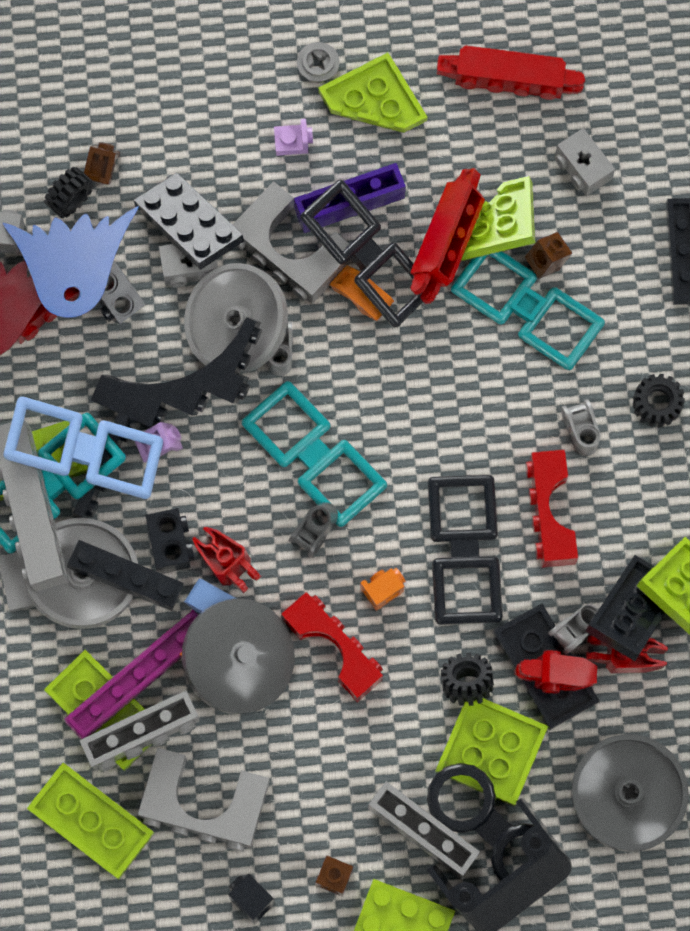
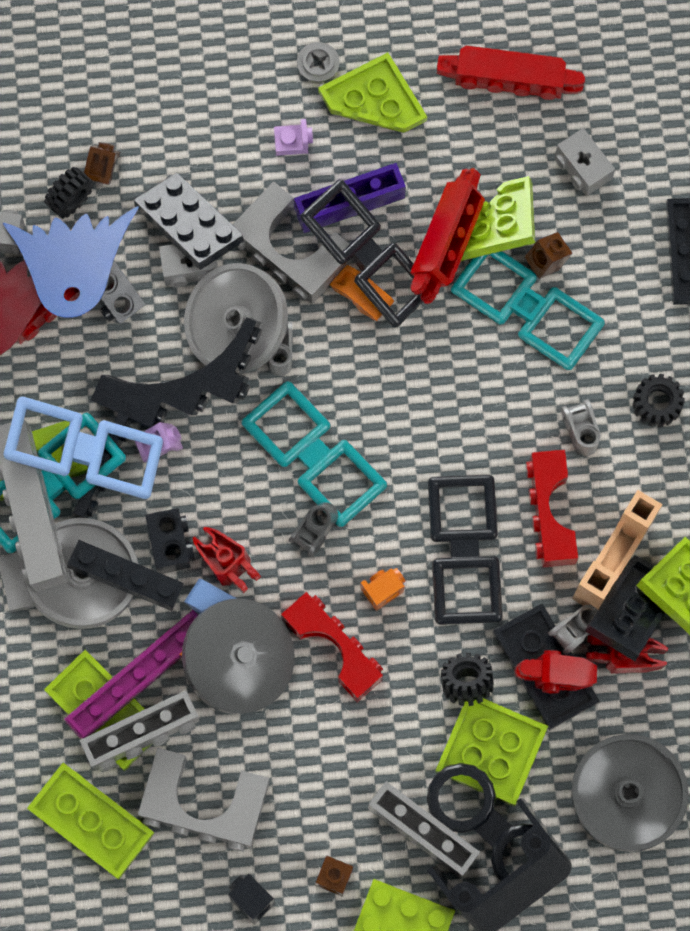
none -> light nougat arch [572,490,663,610]

